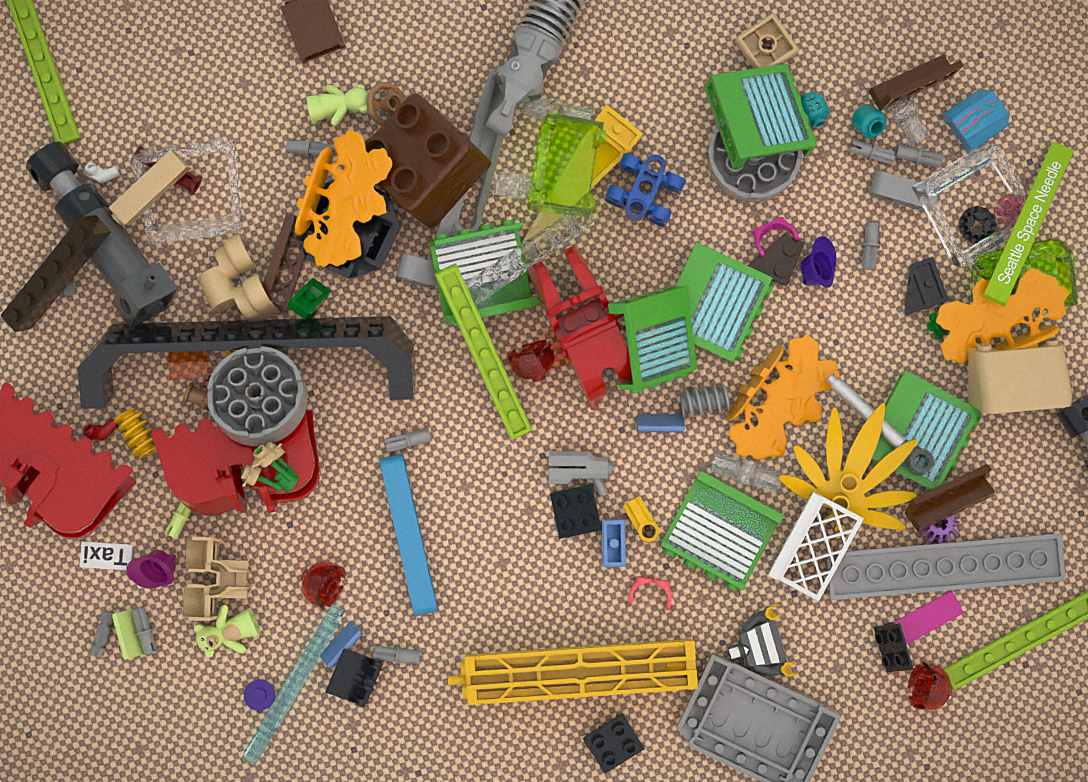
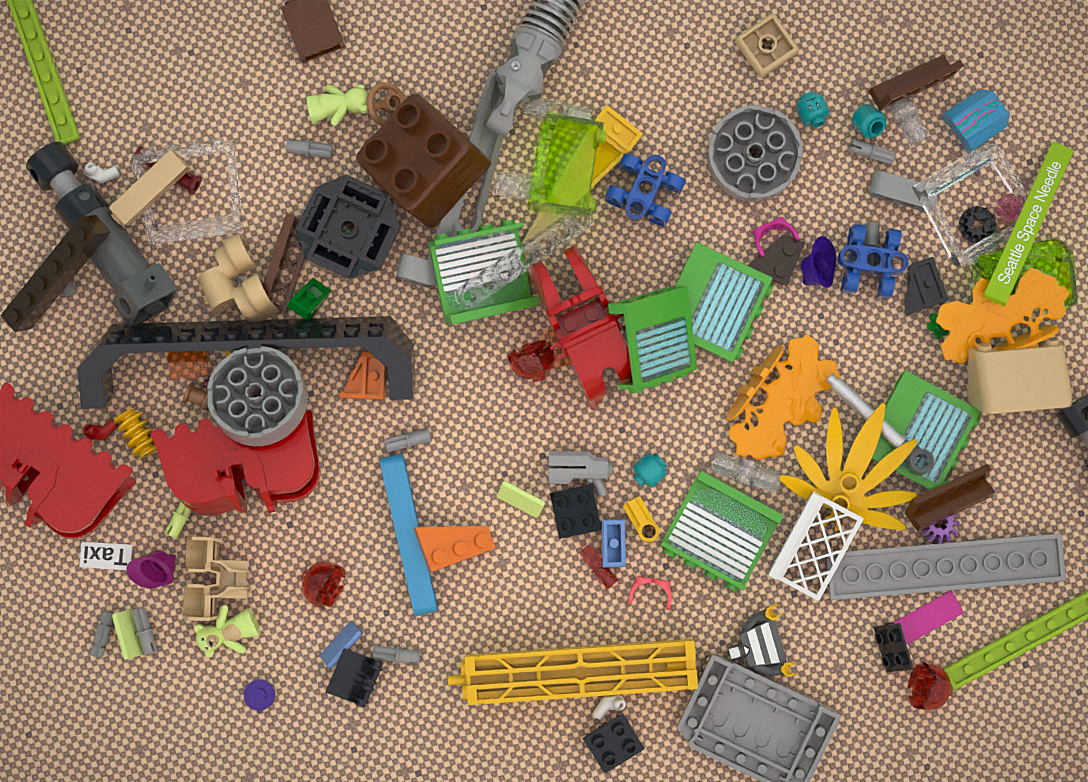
plant [241,442,299,492] -> none
clear light blue piece [242,604,346,765] -> none
light orange plant [295,130,392,268] -> none
lime tile [434,263,532,440] -> none
medium blue slope [637,414,685,432] -> none
light grey piece [680,384,730,418] -> none
panel [704,64,816,169] -> none
light grey axle [896,144,944,168] -> none
none -> orange wing [339,352,387,400]
none -> orange wing [414,526,496,572]
none -> yellowish green slope [497,481,545,518]
none -> clear red axle [580,545,618,589]
none -> white arm [592,695,626,721]
none -> teal head [633,453,668,488]
none -> blue piece [838,224,909,300]

